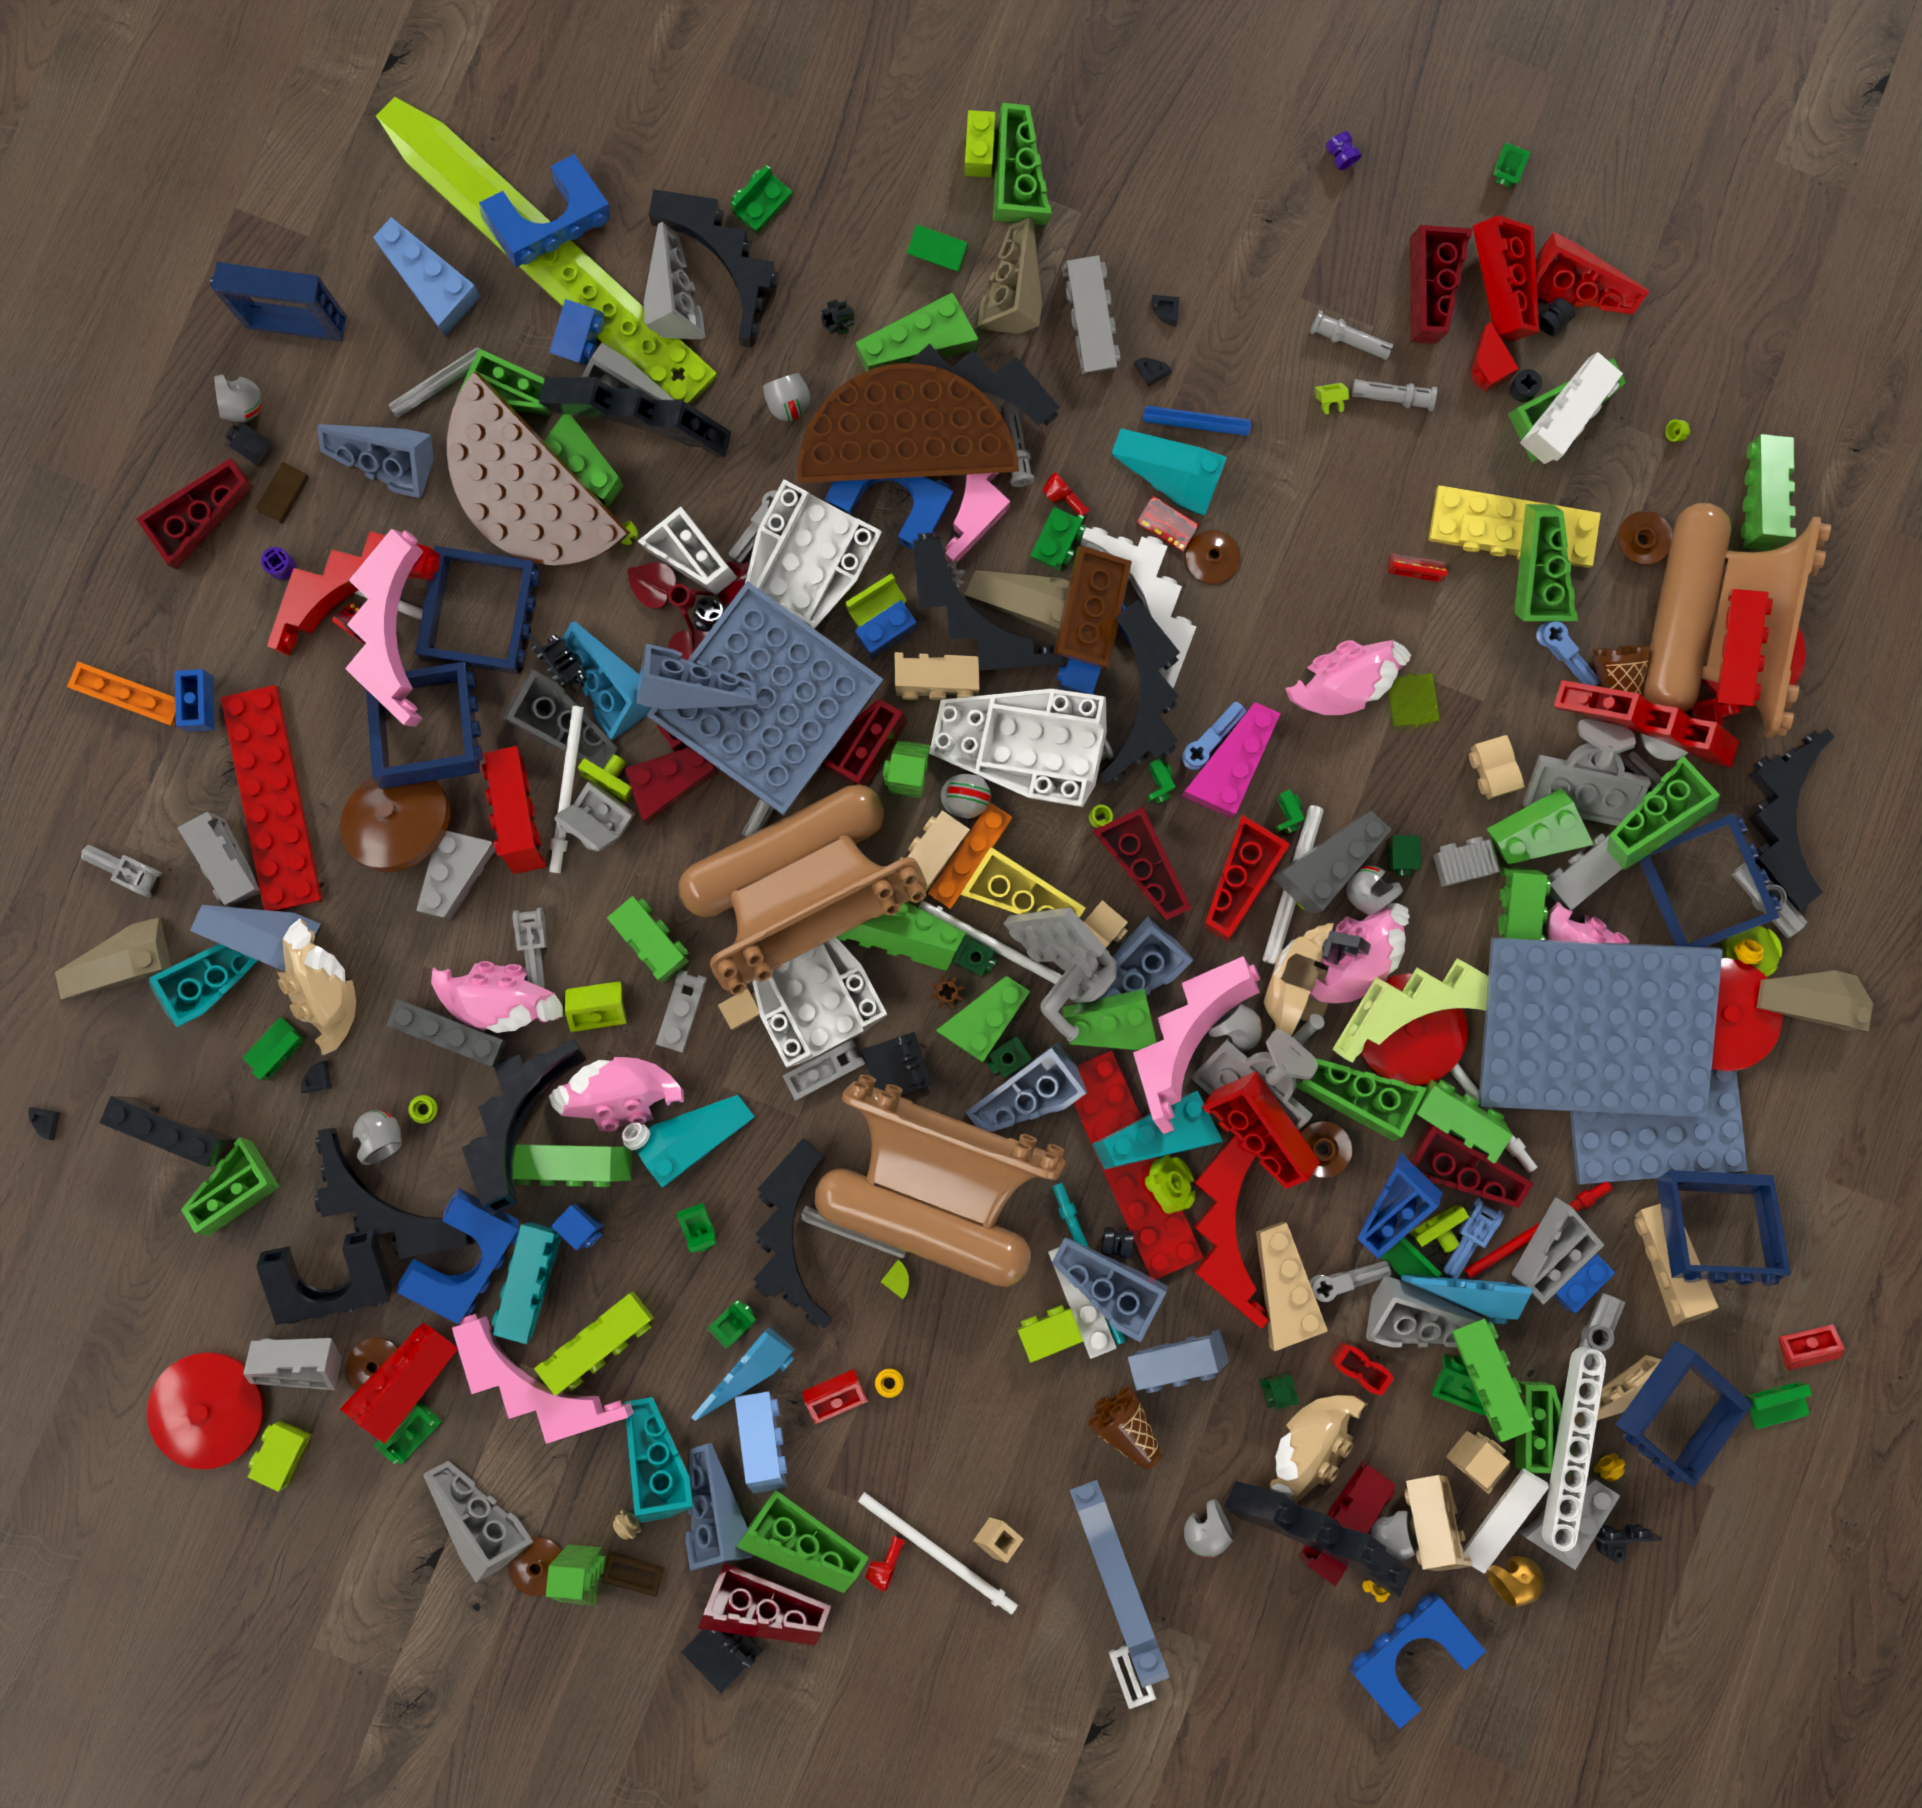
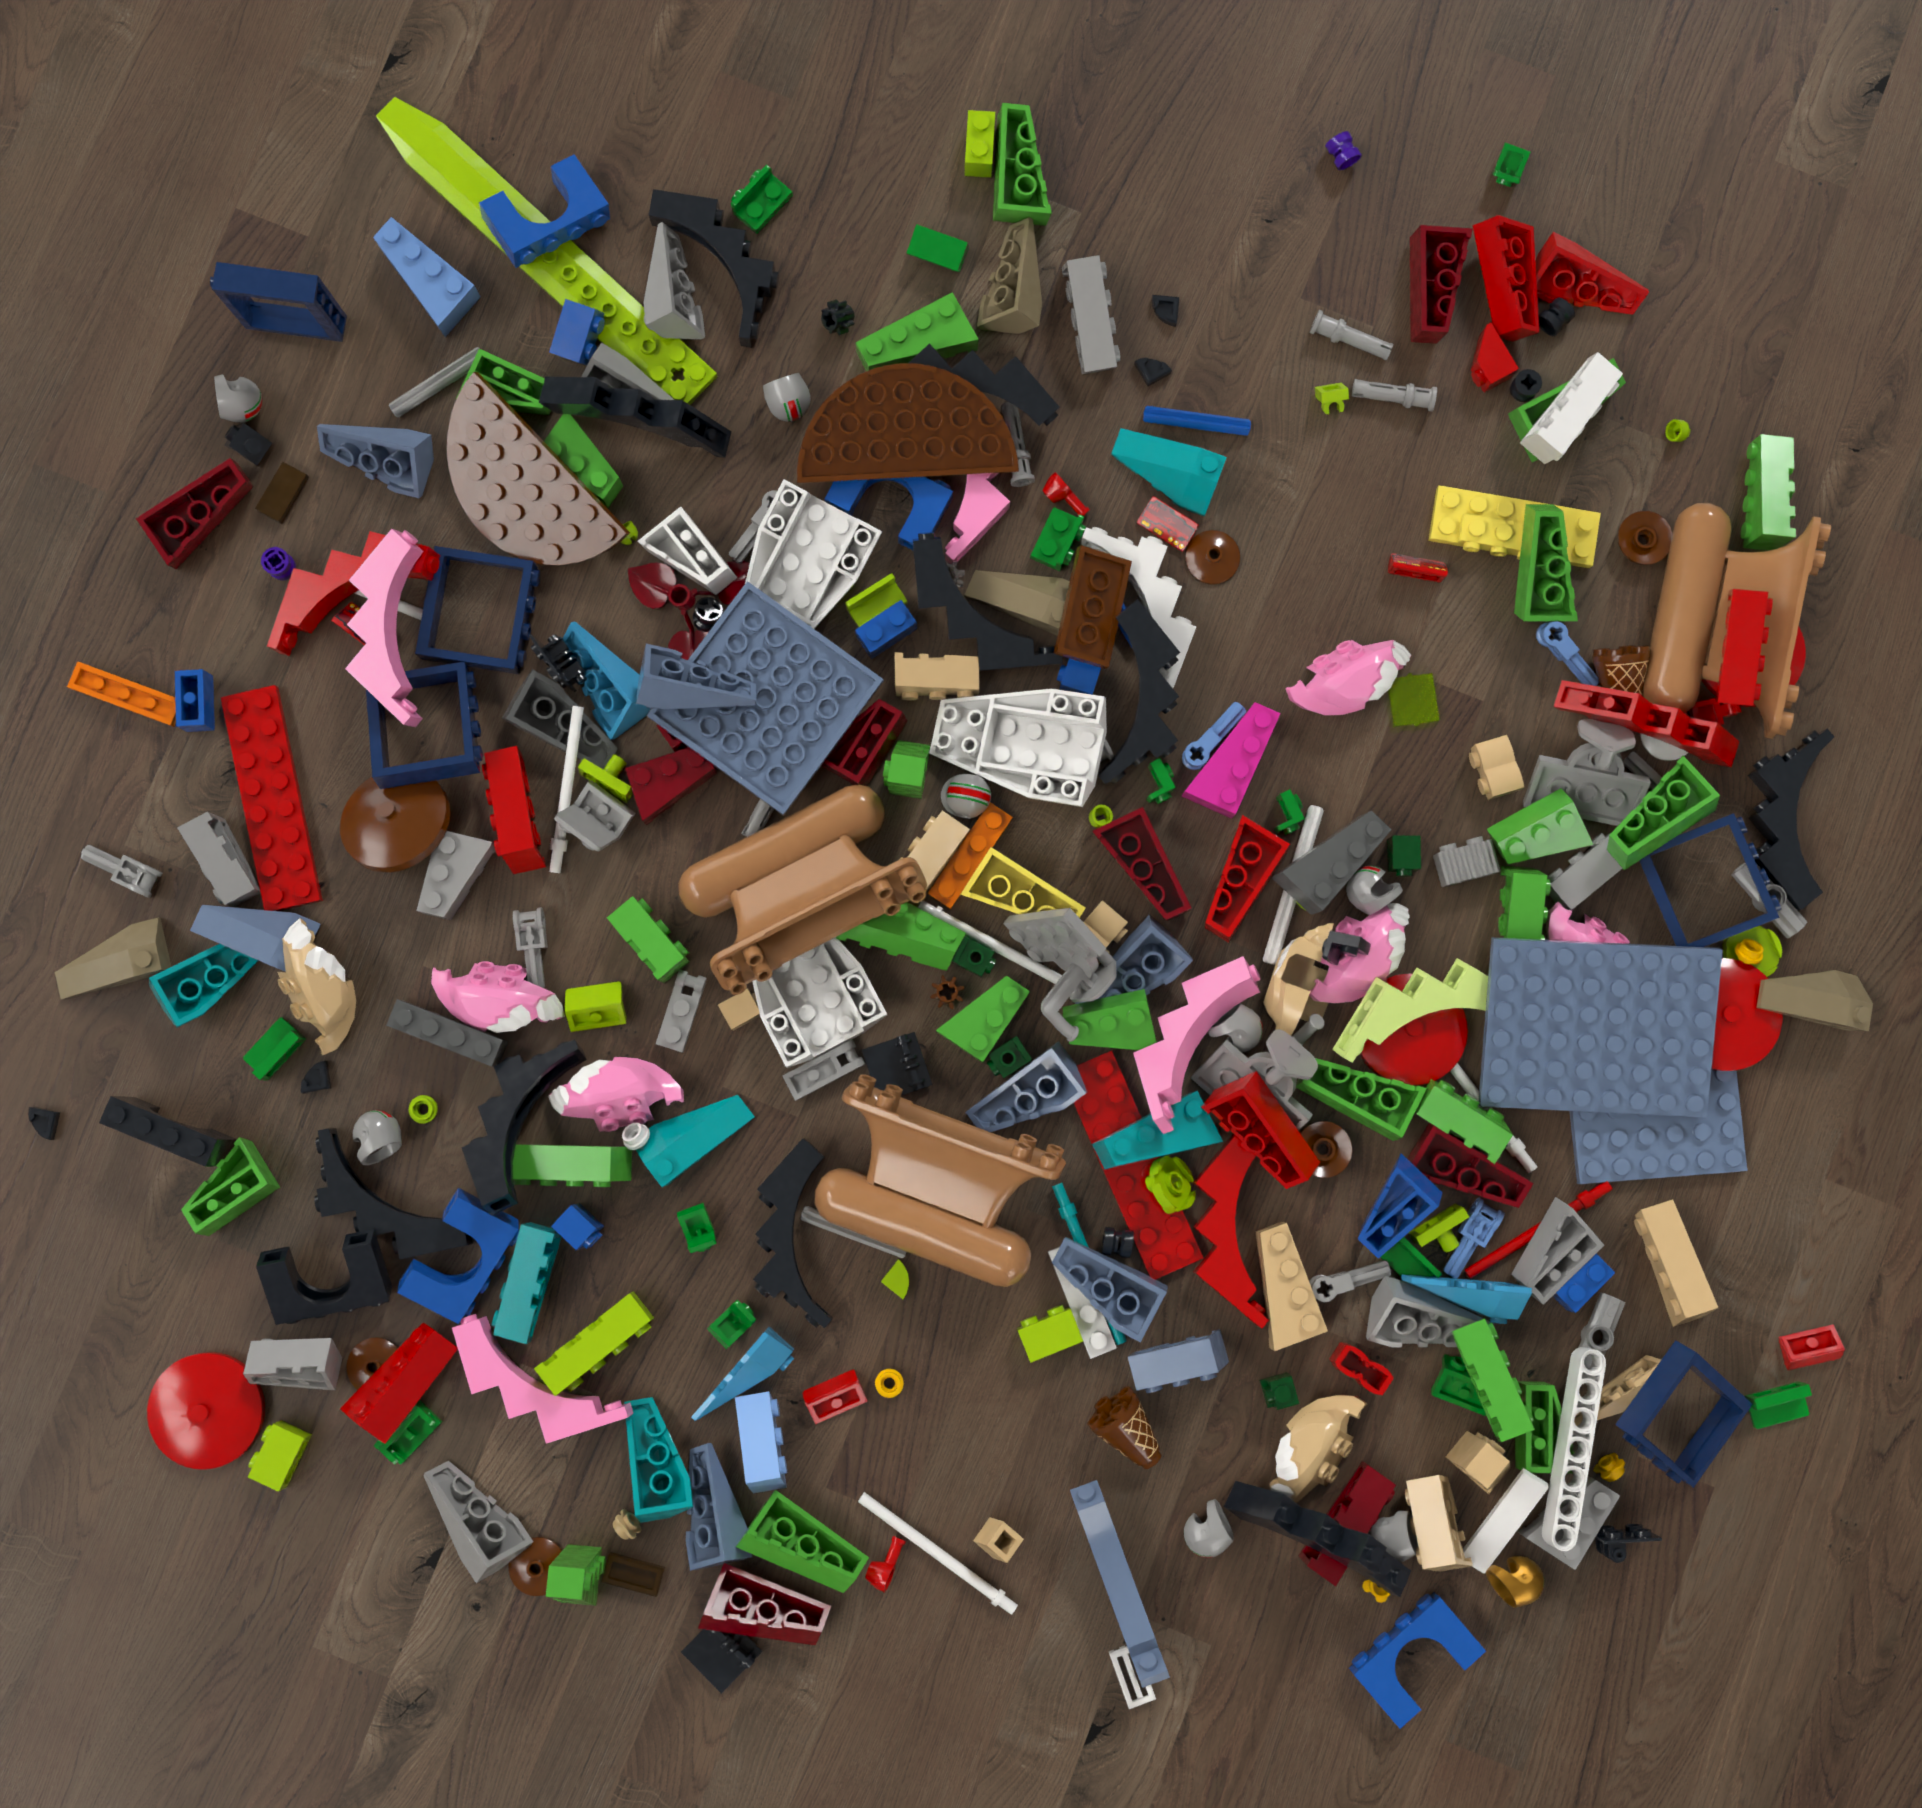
dark blue window [1656,1170,1791,1286] -> none

